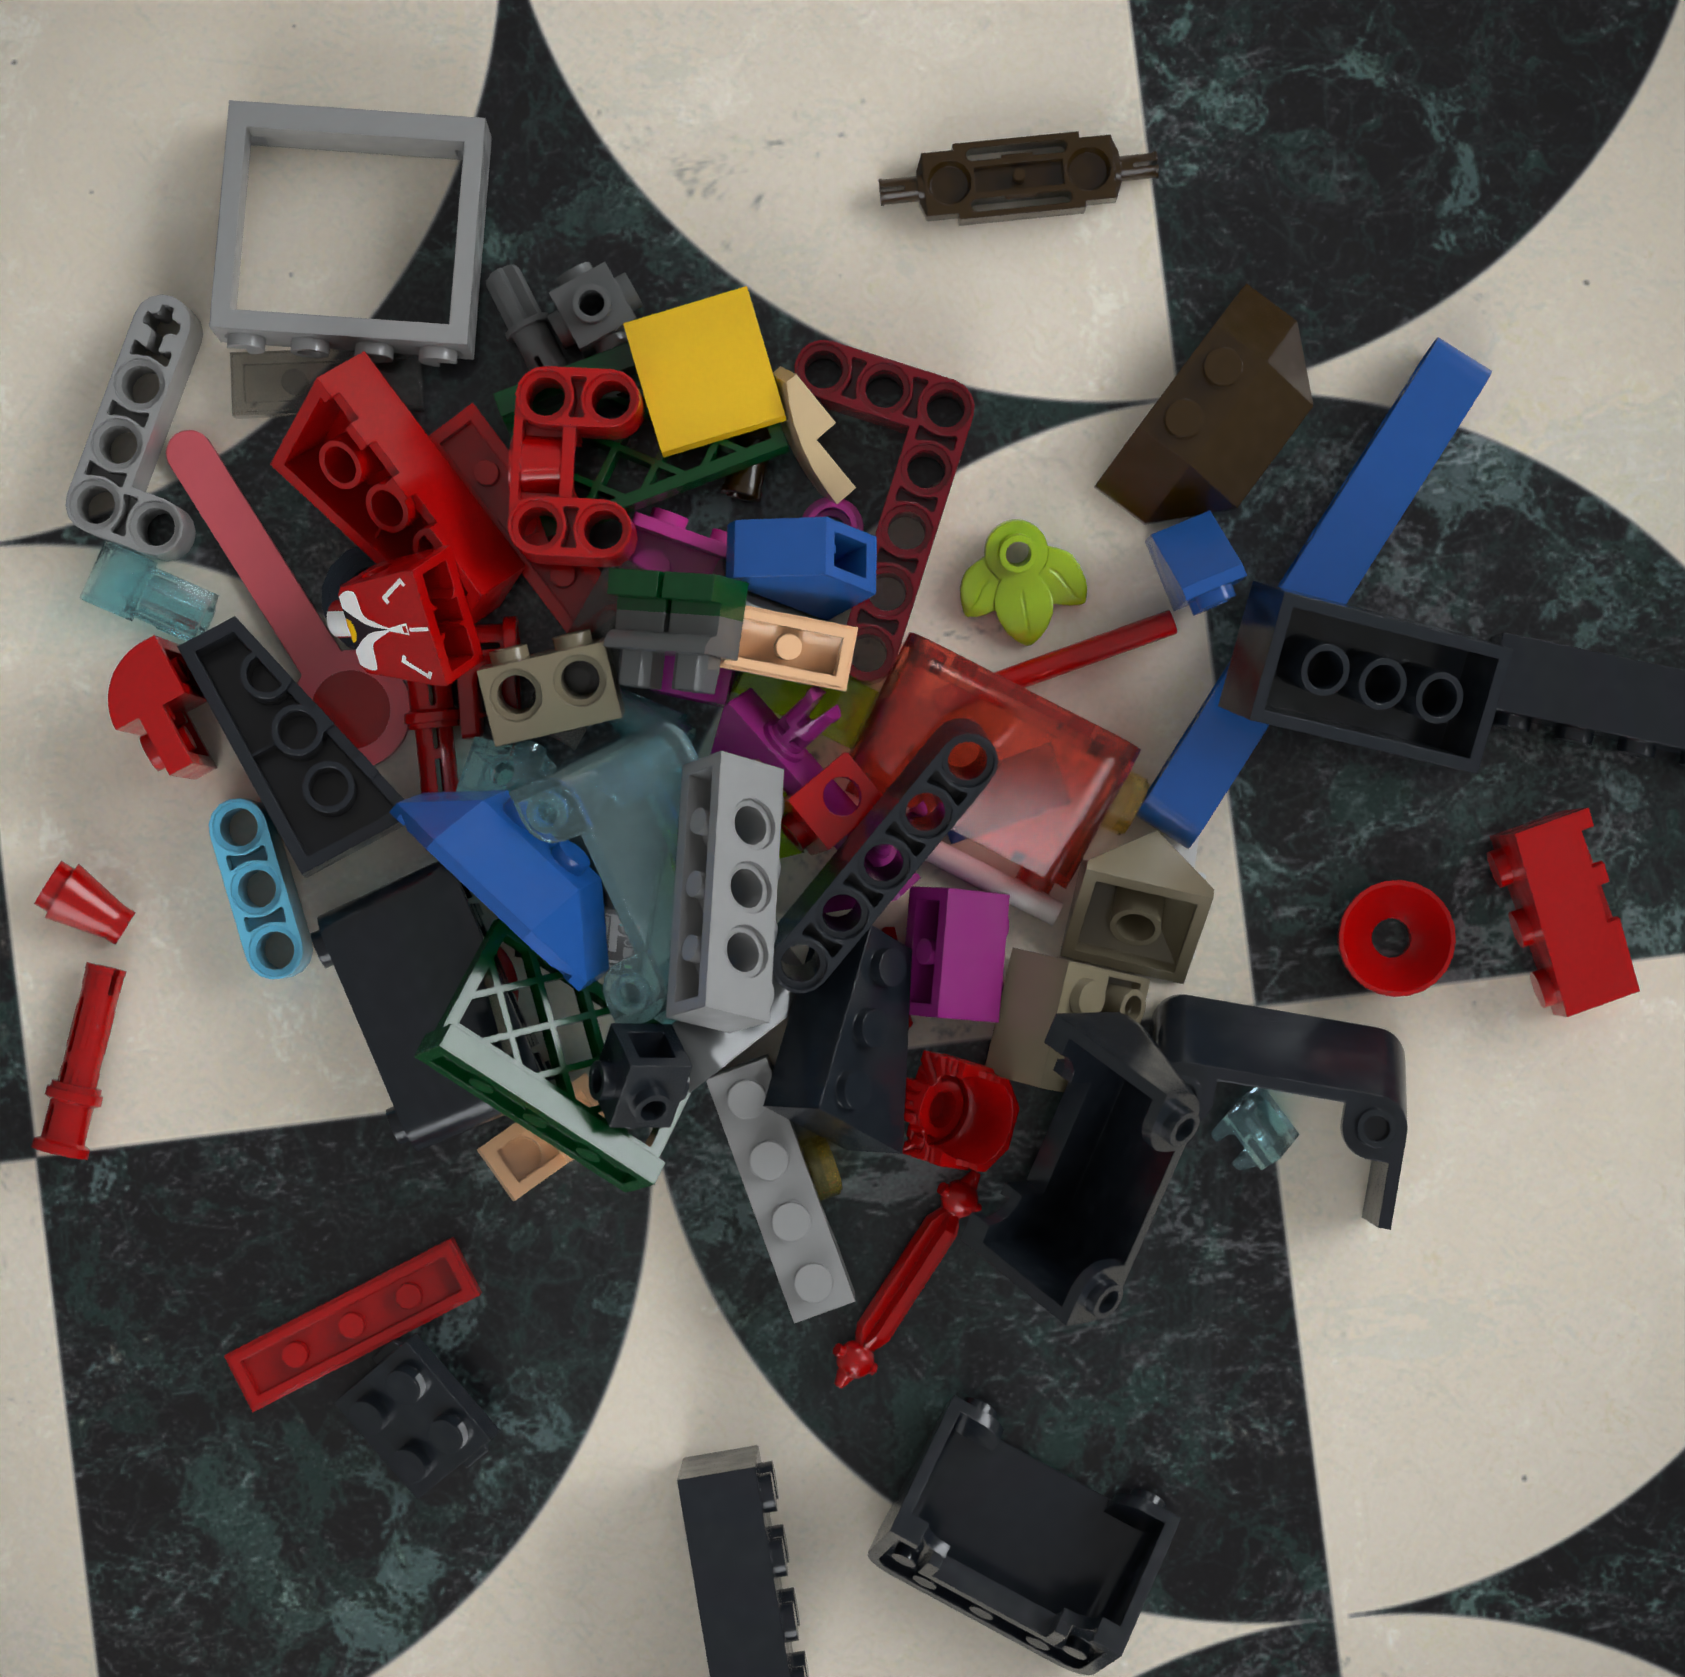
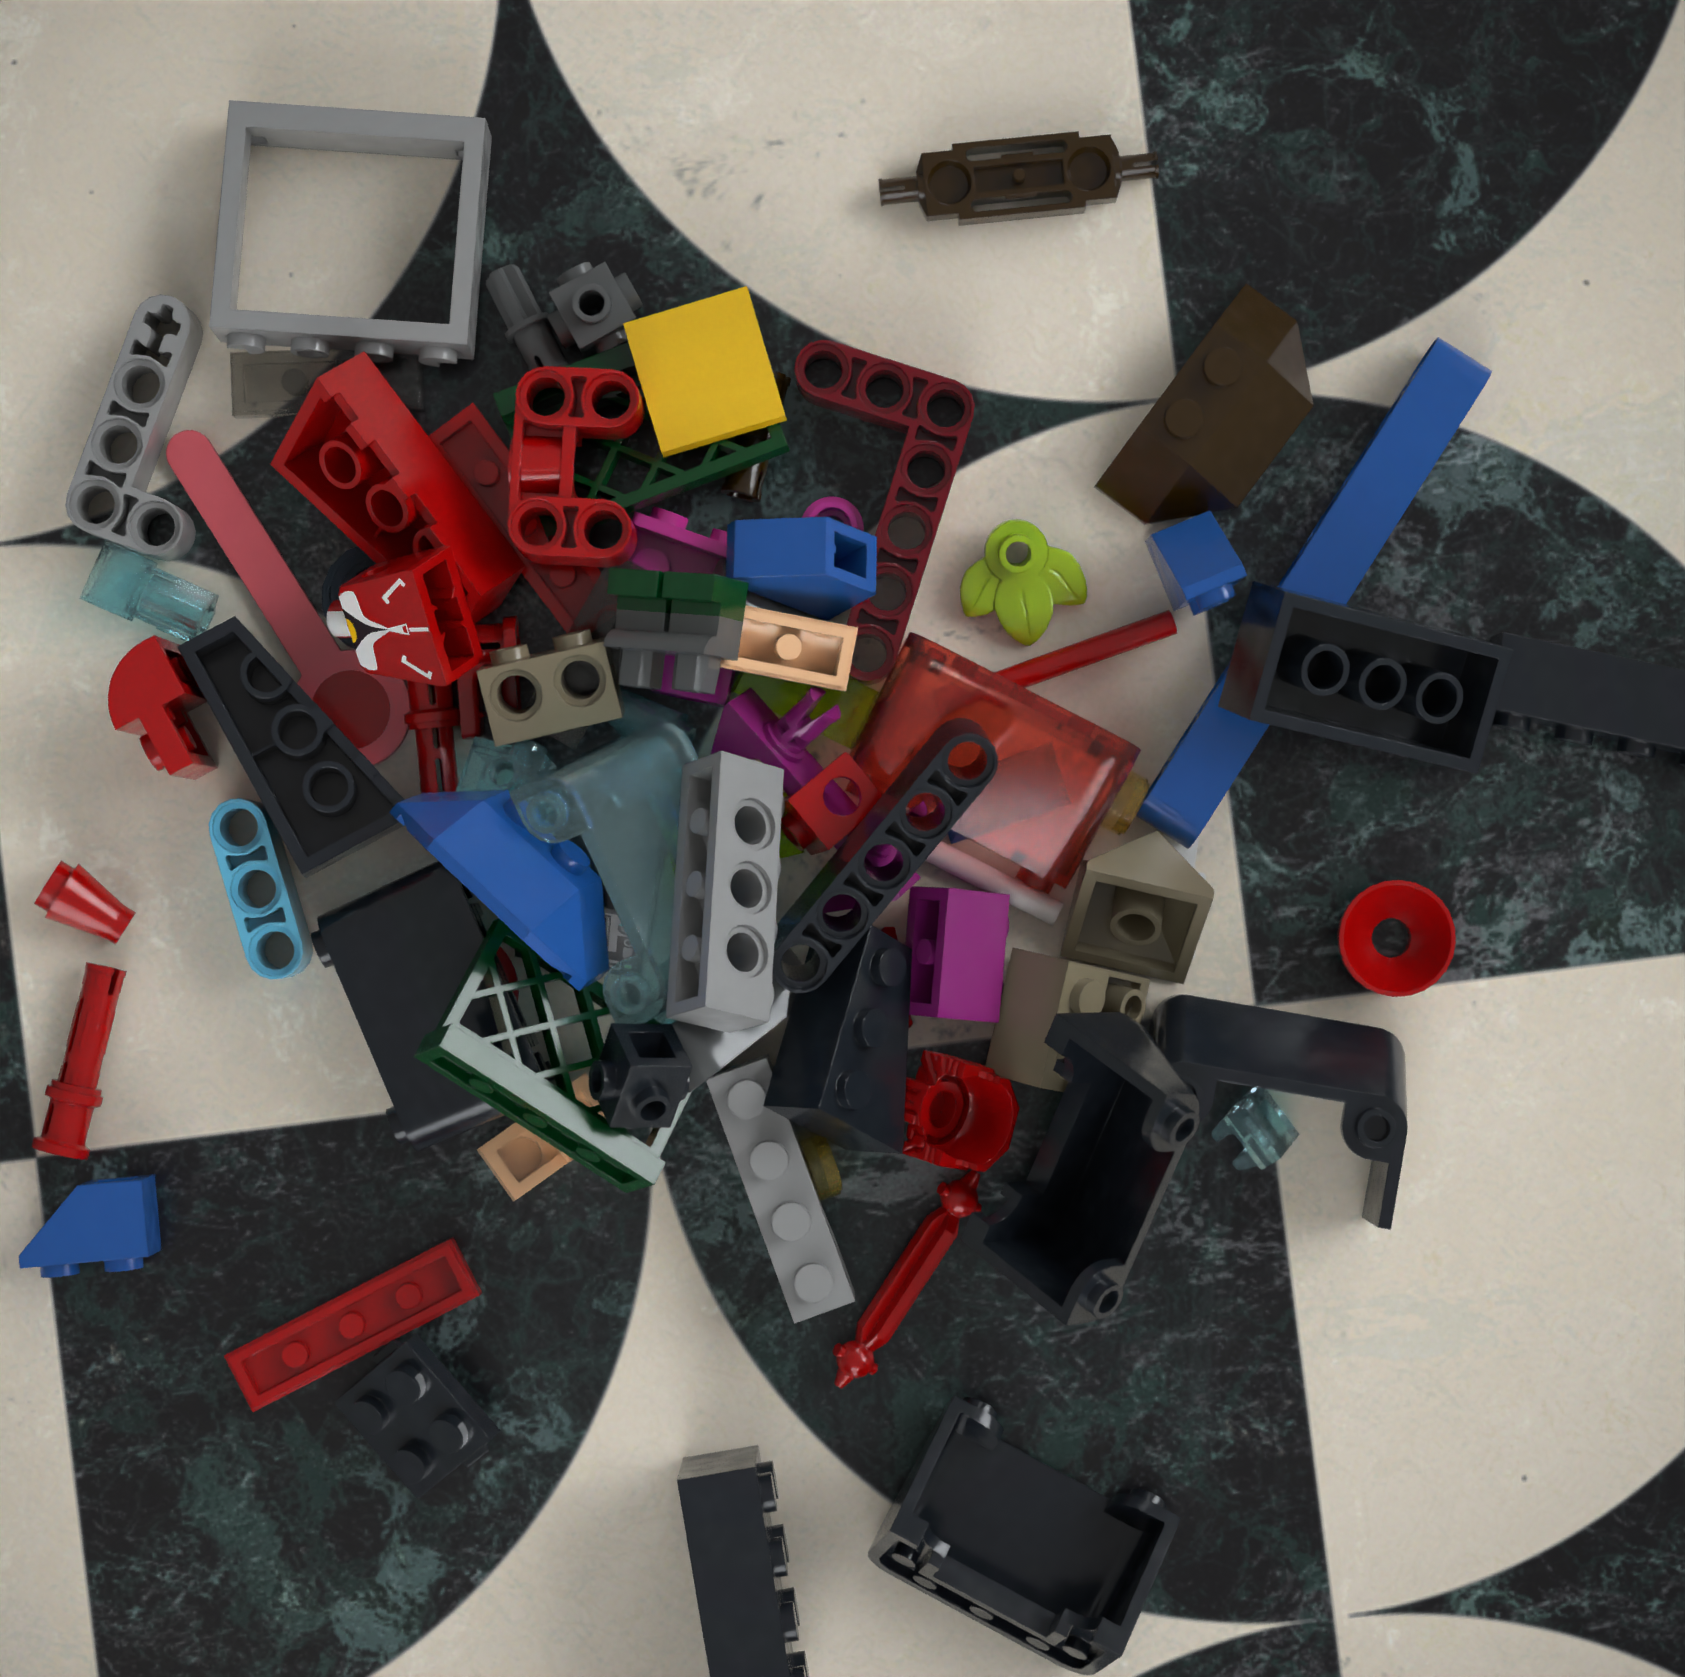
tan slope [773,366,856,504] -> none
red wedge [1487,807,1640,1017] -> none
none -> blue slope [19,1174,161,1278]

